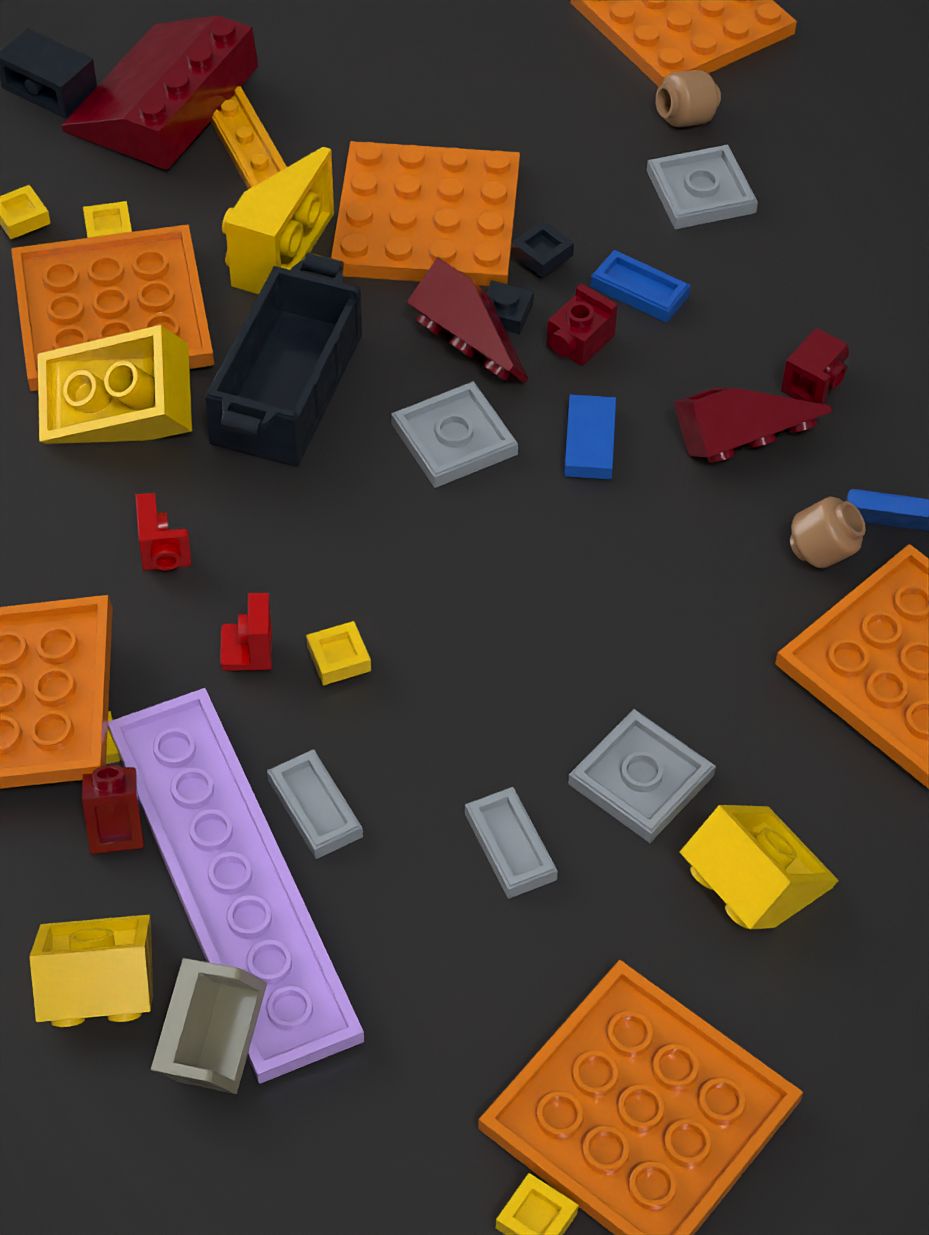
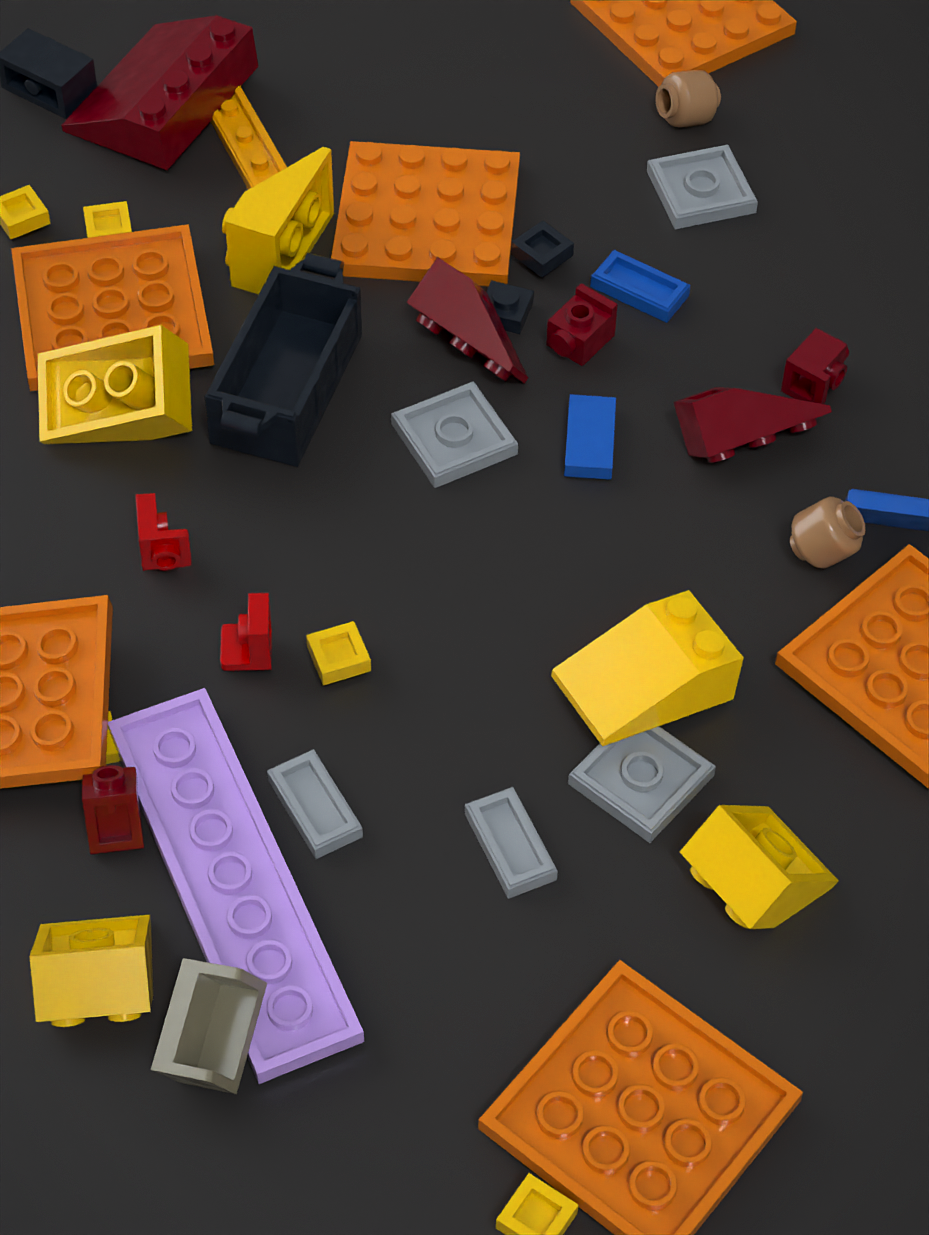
none -> yellow slope [551,590,744,746]

